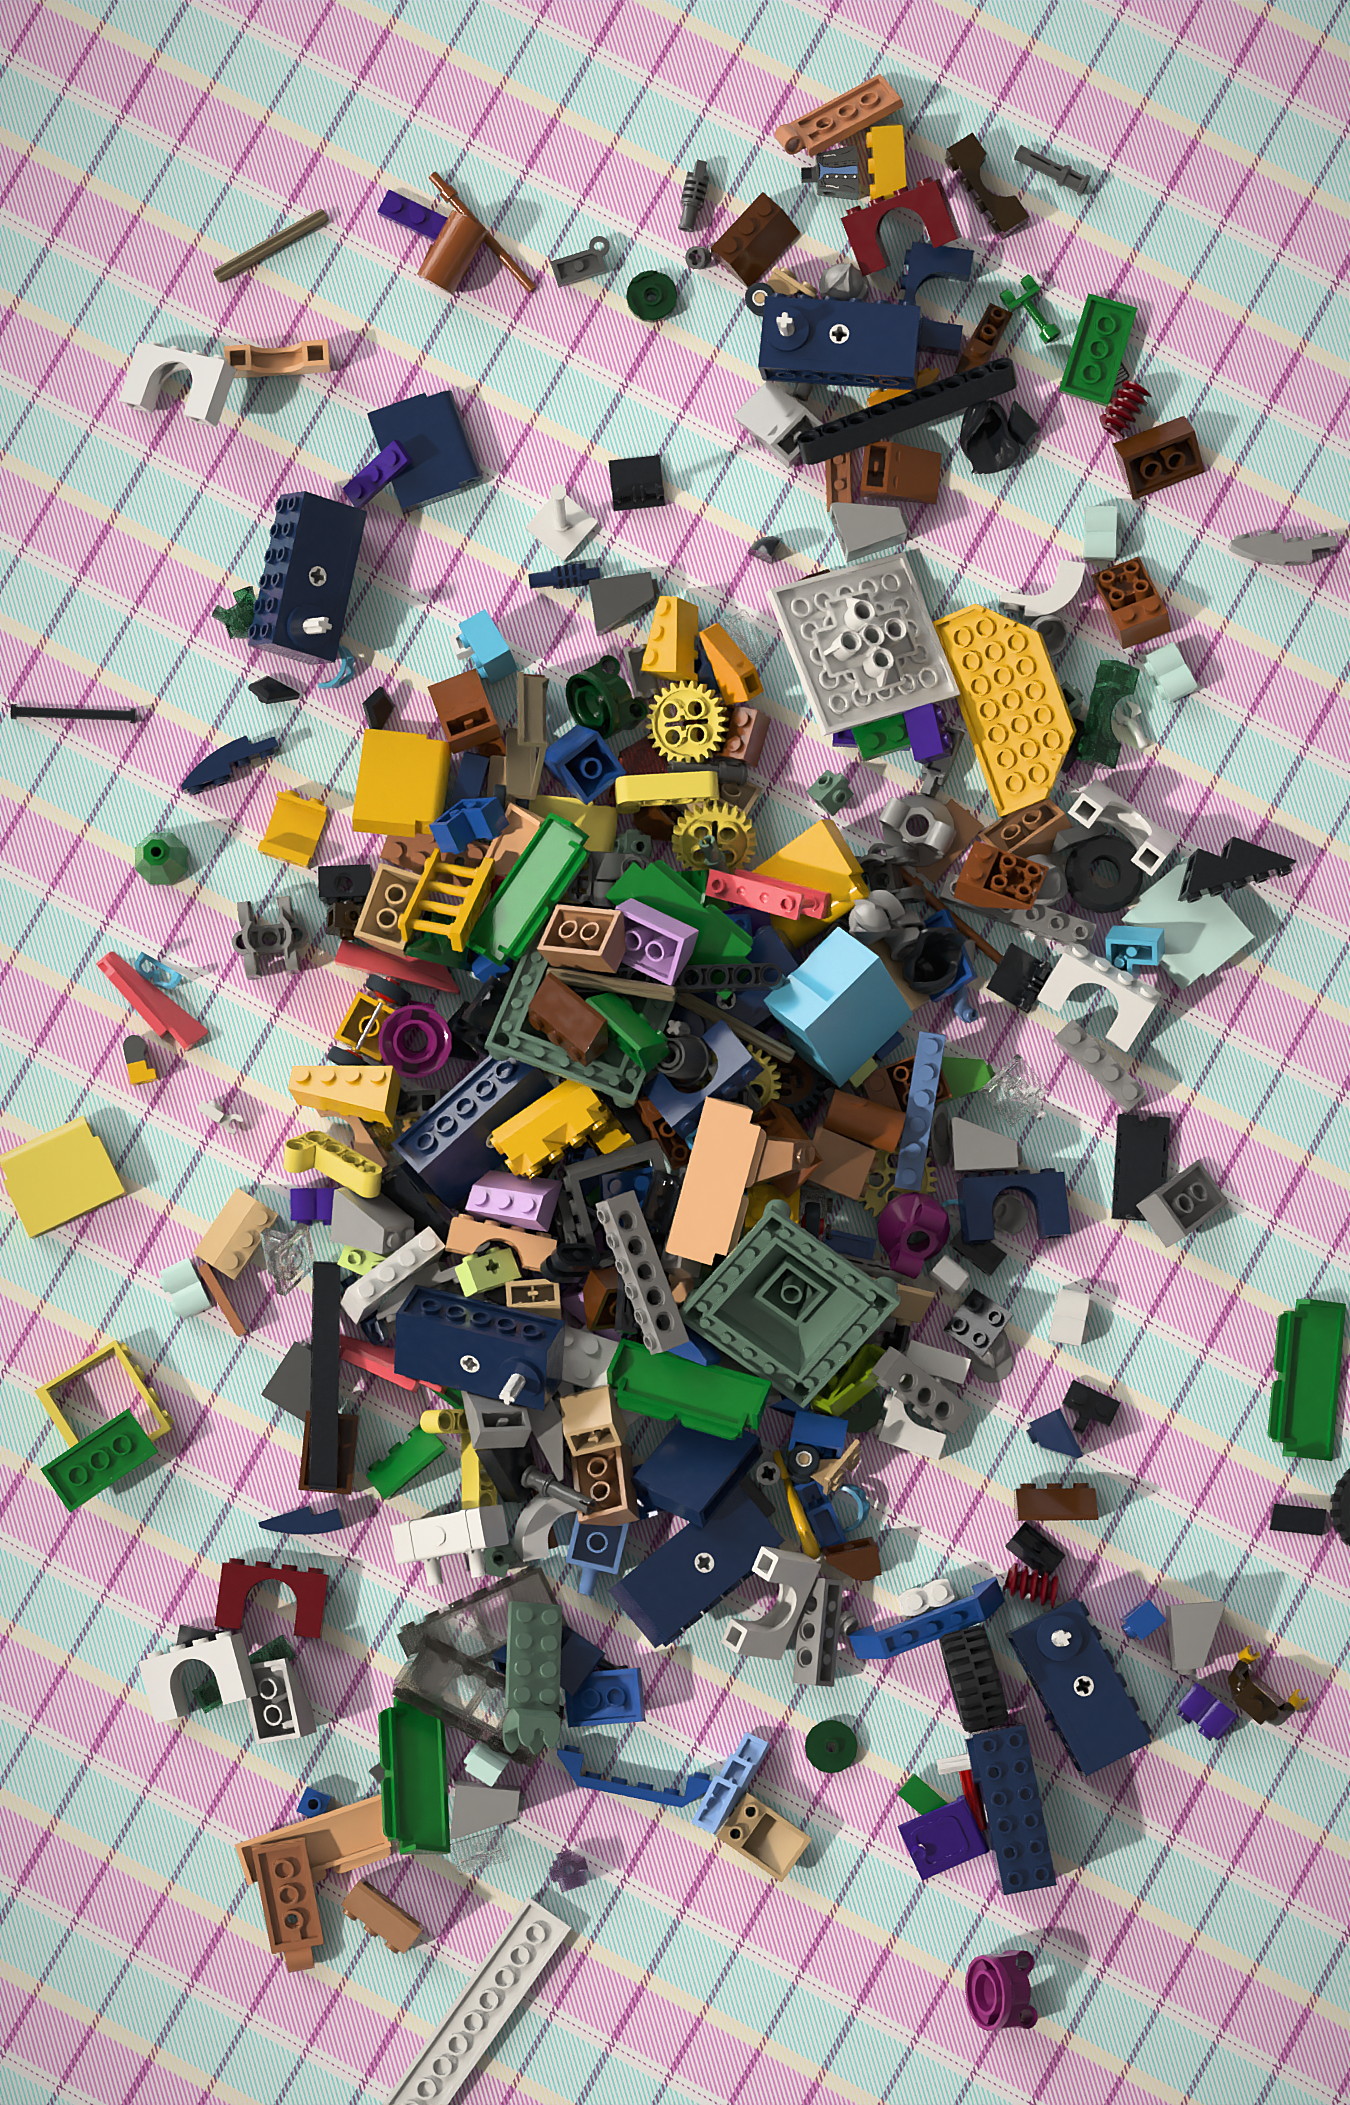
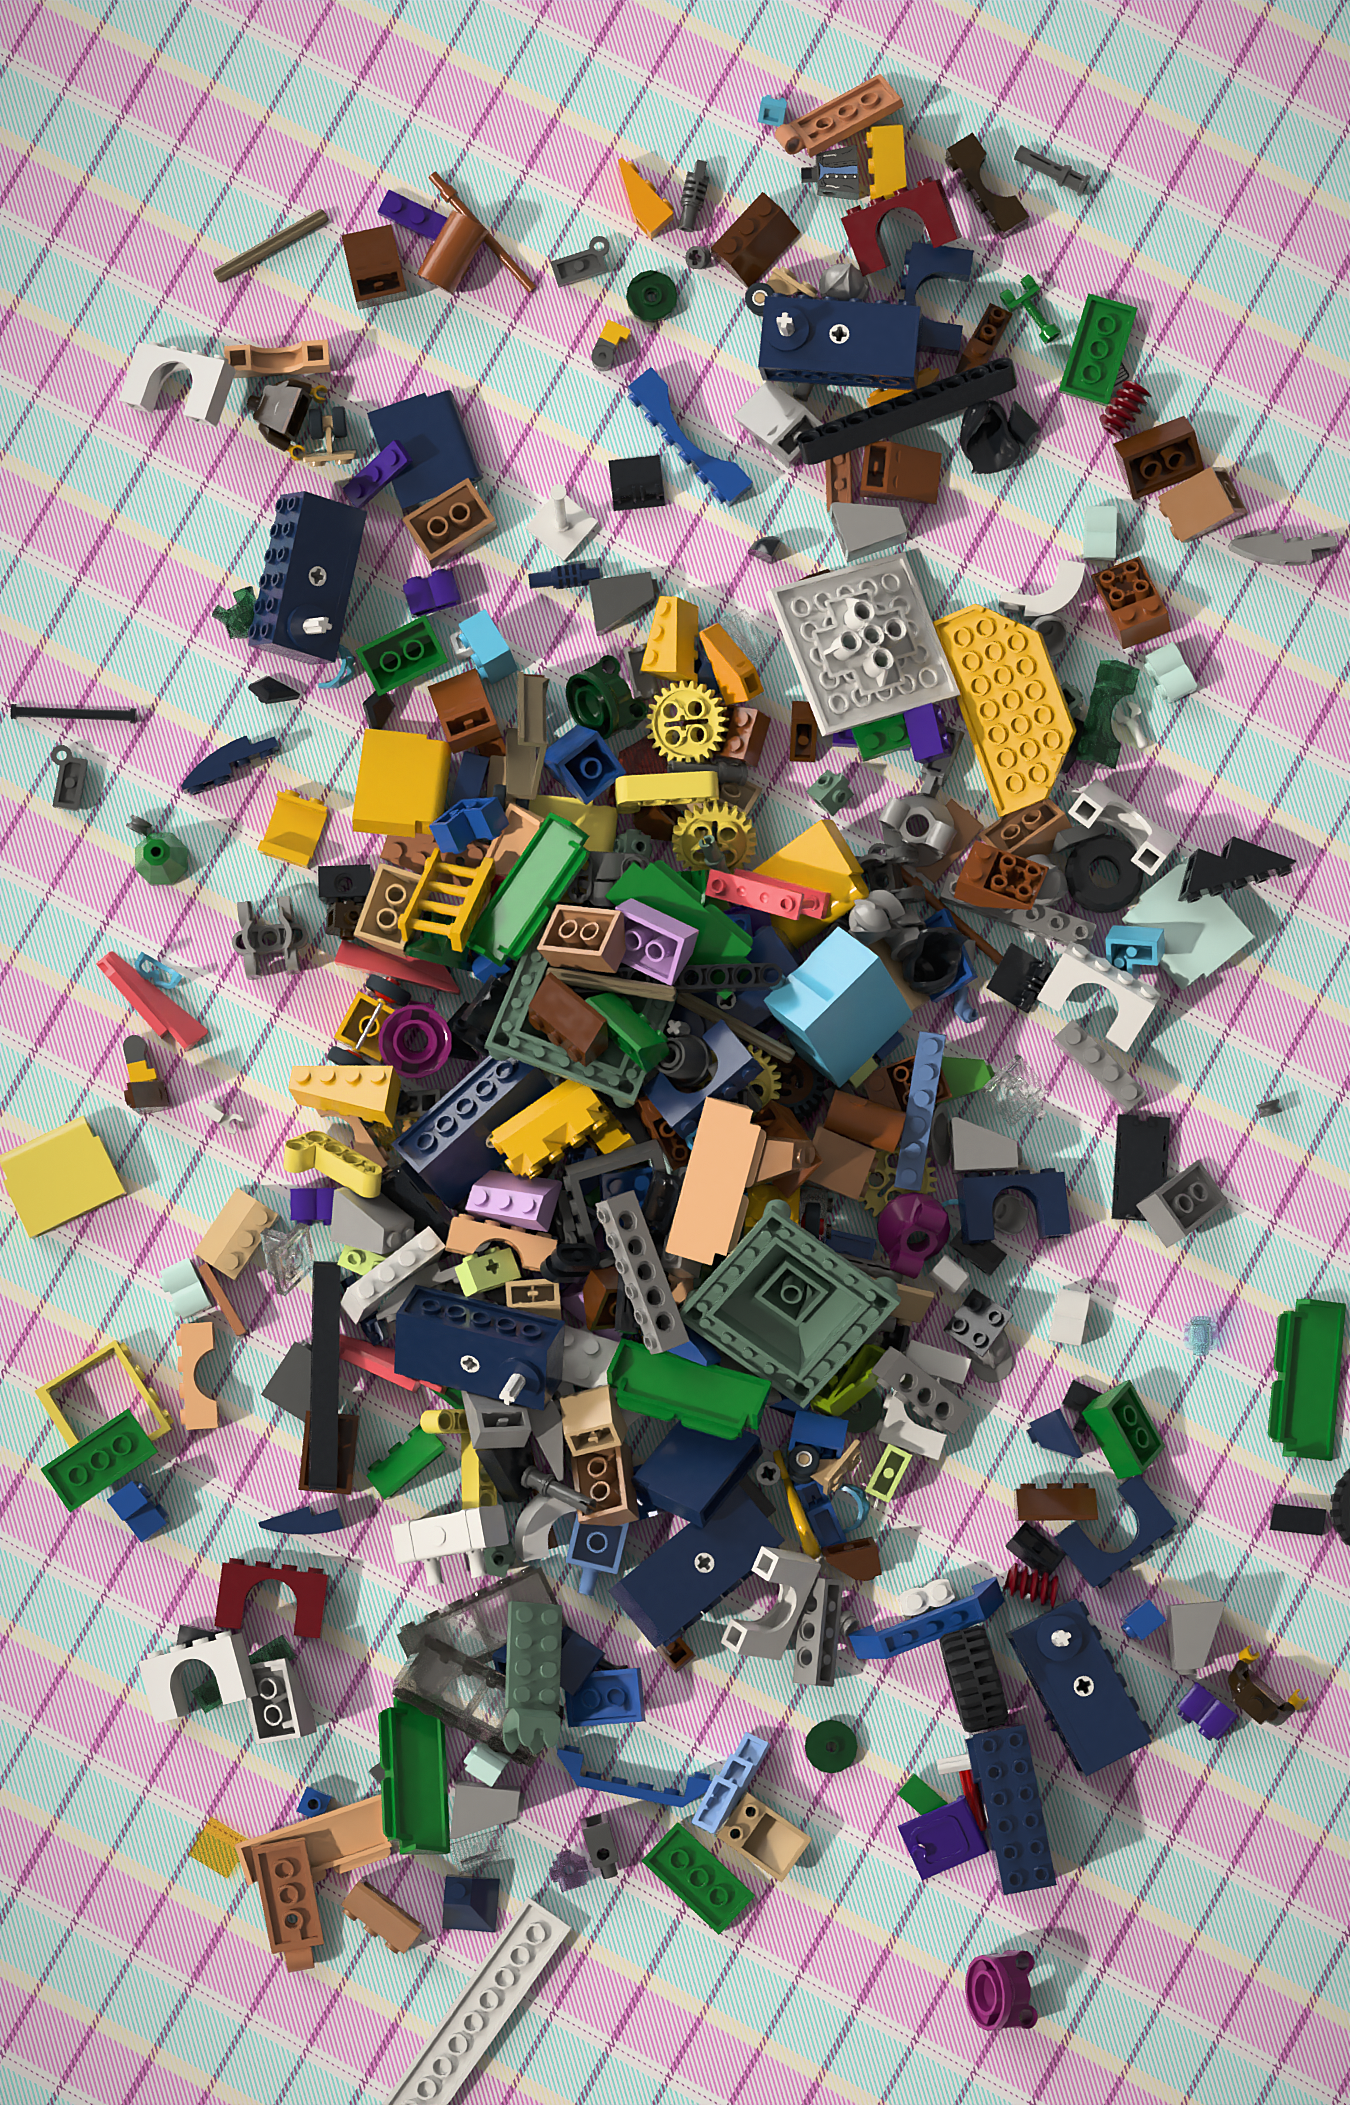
none -> dark grey hinge [51,745,88,812]
none -> blue brick [107,1481,169,1543]
none -> reddish brown slope [124,1081,171,1116]
none -> dark grey bush [126,814,152,837]
none -> light nougat arch [176,1322,220,1430]
none -> clear yellow piece [188,1816,249,1879]
none -> dark brown torso [247,378,328,461]
none -> plate [303,406,357,467]
none -> reddish brown slope [341,224,408,310]
none -> green slope [355,615,449,696]
none -> medium nougat slope [402,478,498,569]
none -> dark purple brick [402,568,462,618]
none -> dark blue slope [442,1874,500,1933]
none -> dark grey torso [580,1811,619,1879]
none -> leg [591,319,632,372]
none -> light orange slope [618,157,674,240]
none -> blue arch [627,367,753,507]
none -> green plate [641,1821,755,1935]
none -> reddish brown slope [648,1636,696,1673]
none -> medium azure tile [757,95,787,127]
none -> reddish brown slope [789,701,818,762]
none -> yellowish green brick [864,1444,912,1503]
none -> dark blue arch [1053,1474,1177,1589]
none -> green slope [1082,1380,1166,1479]
none -> medium nougat slope [1158,466,1248,543]
none -> clear light blue head [1184,1316,1218,1356]
none -> dark grey bush [1256,1099,1282,1118]

